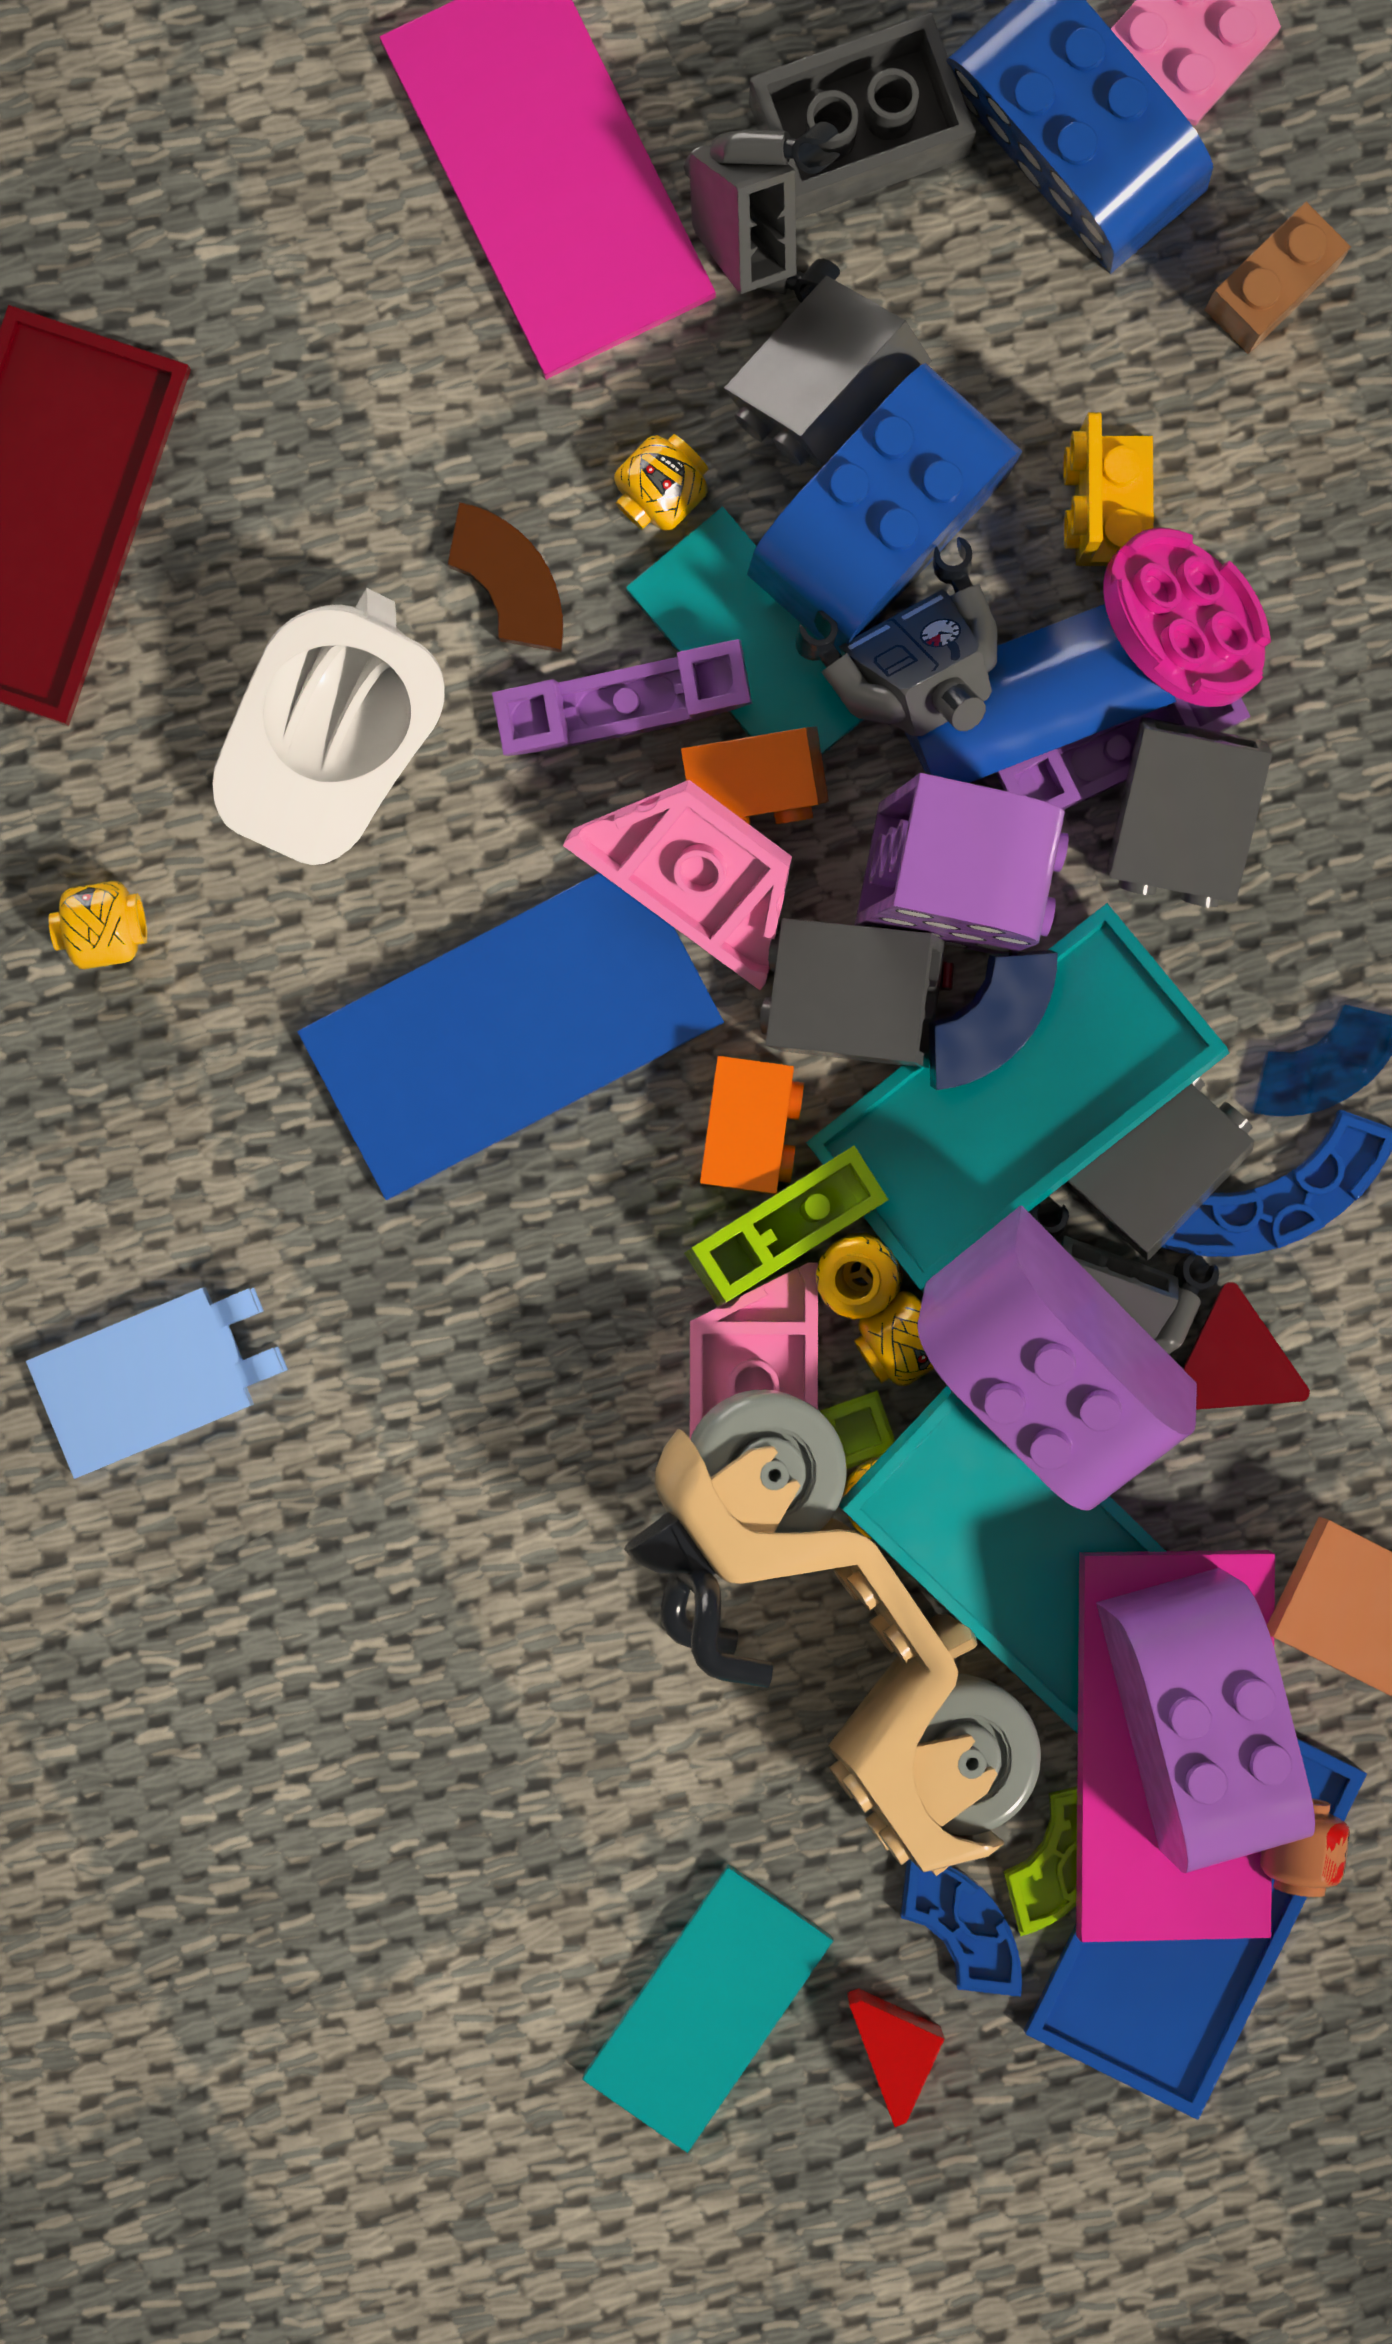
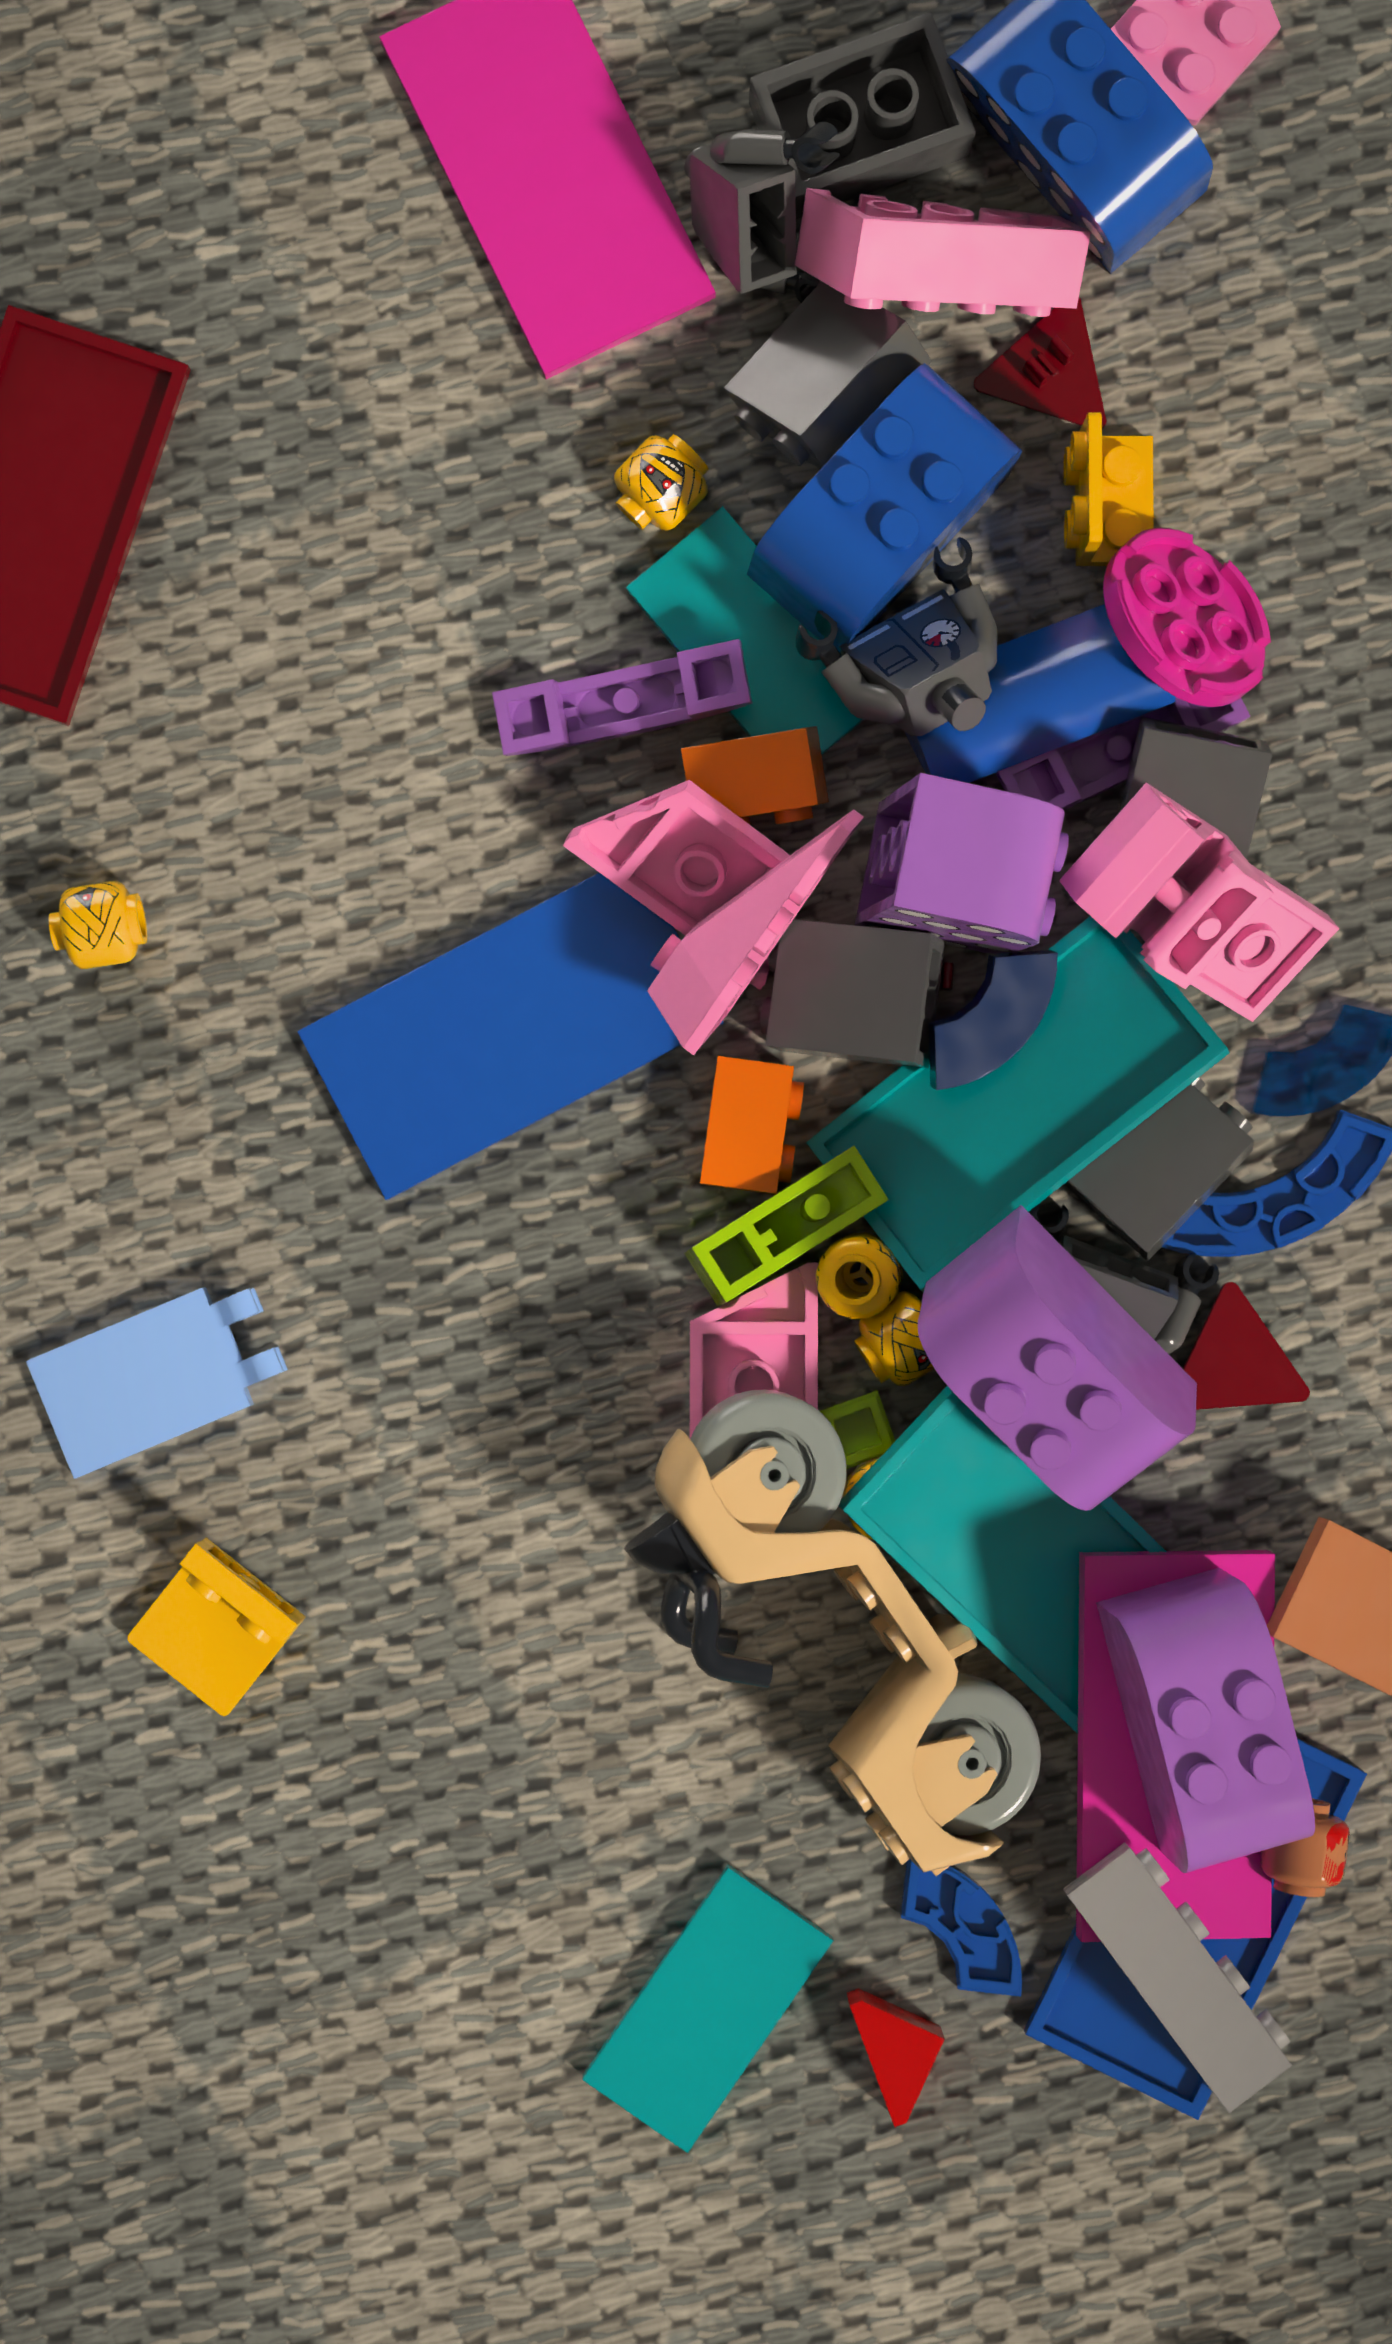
white piece [212,588,444,865] -> none
reddish brown tile [448,502,564,653] -> none
lime tile [1003,1786,1077,1936] -> none
medium nougat piece [1204,201,1351,354] -> none
none -> yellow bracket [128,1537,306,1716]
none -> bright pink wedge [647,809,864,1055]
none -> bright pink wedge [795,188,1091,317]
none -> dark red piece [974,297,1107,429]
none -> bright pink piece [1059,783,1339,1022]
none -> light grey wedge [1063,1842,1292,2113]

